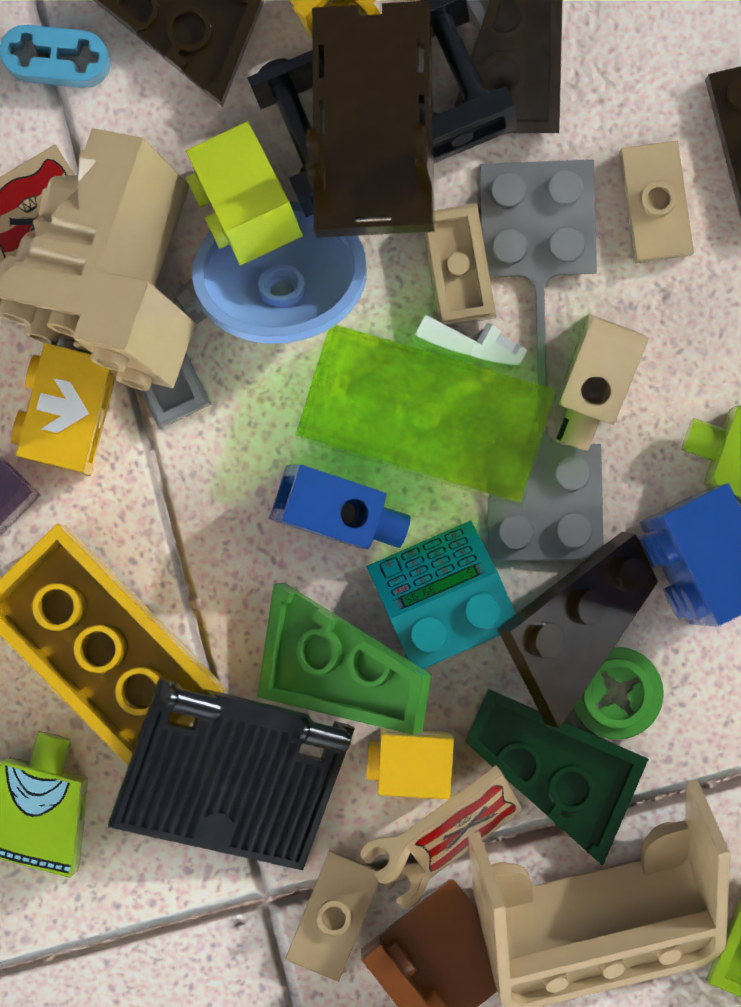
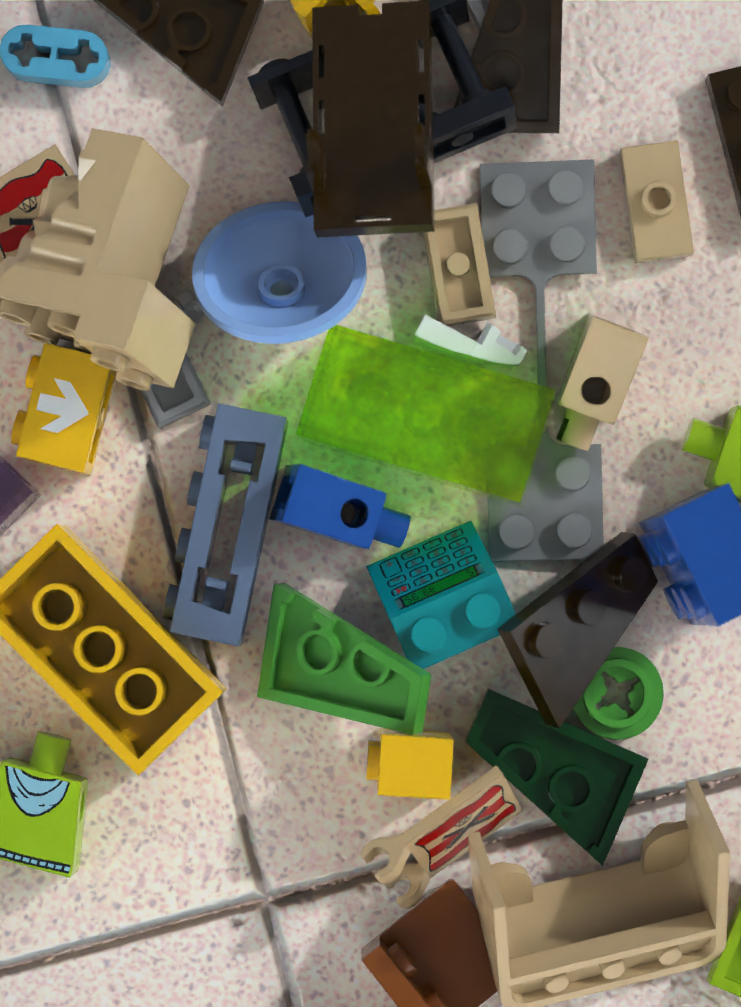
black window [108,678,355,870] -> none
neon yellow piece [185,121,303,266] -> none
tan plate [285,849,379,982] -> none
none -> sand blue brick [163,403,289,647]

